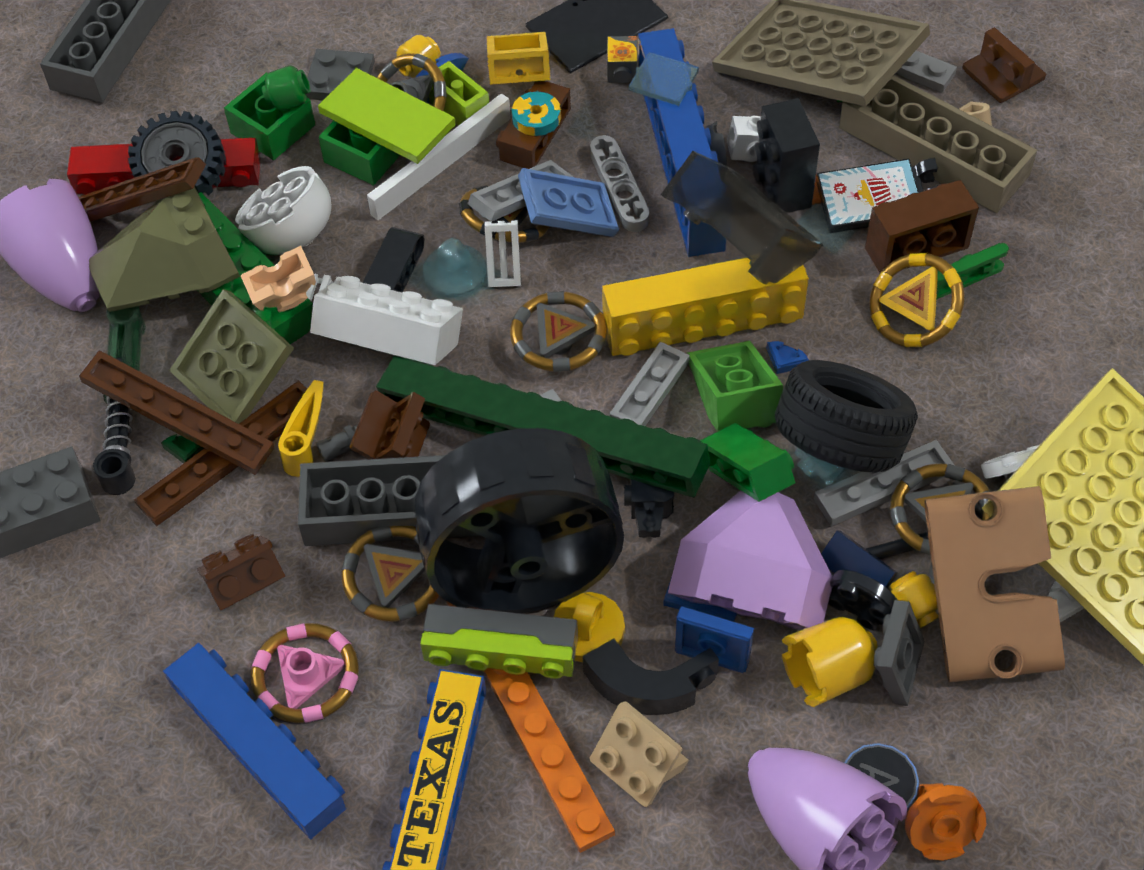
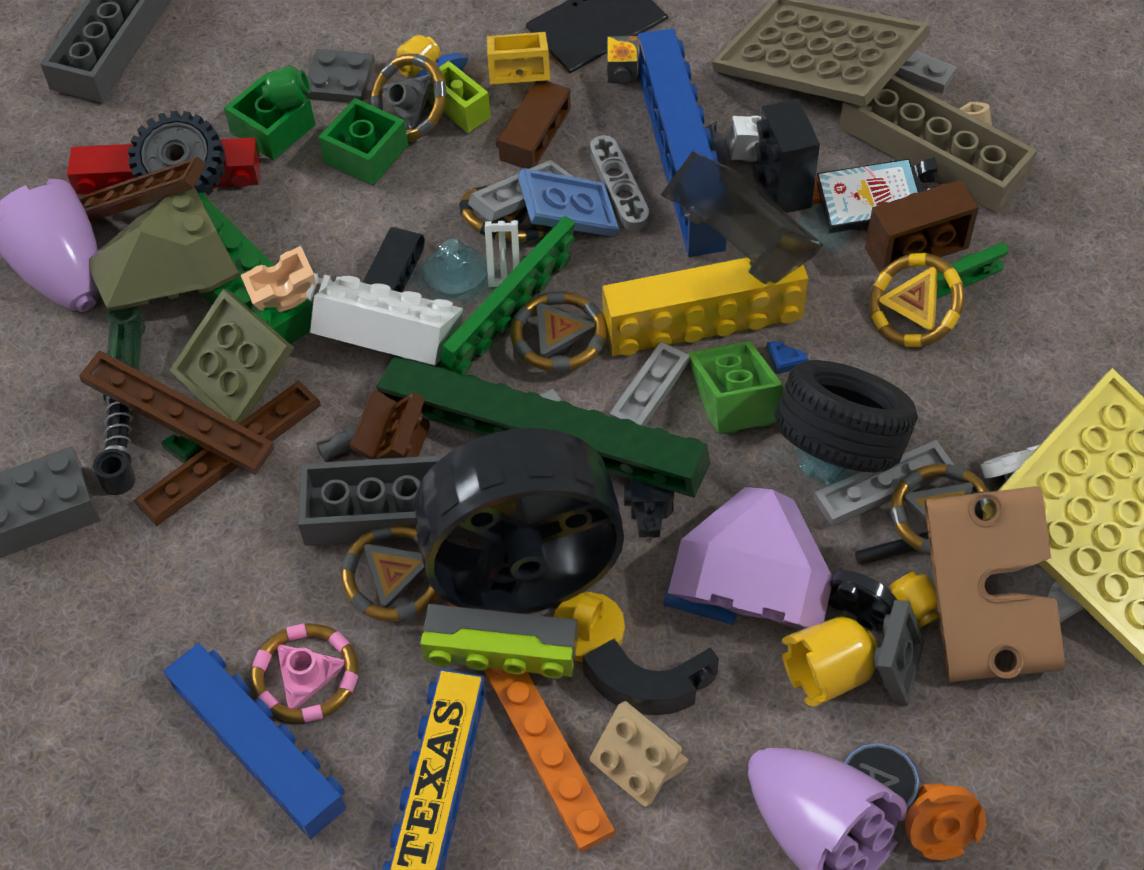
reddish brown bracket [197,534,286,611] -> none
white cylinder [235,166,331,255] -> none
yellow piece [278,380,324,477] -> none
lime tile [318,68,456,164] -> none
white tile [367,94,511,220] -> none
piece [512,91,561,136] -> none
clear light blue piece [629,52,699,106] -> none
blue tile [675,606,754,674] -> none
green brick [700,423,795,502] -> none
dark blue tile [821,530,898,589] -> none
reddish brown bracket [962,27,1046,103] -> none
none -> green plate [440,215,575,375]

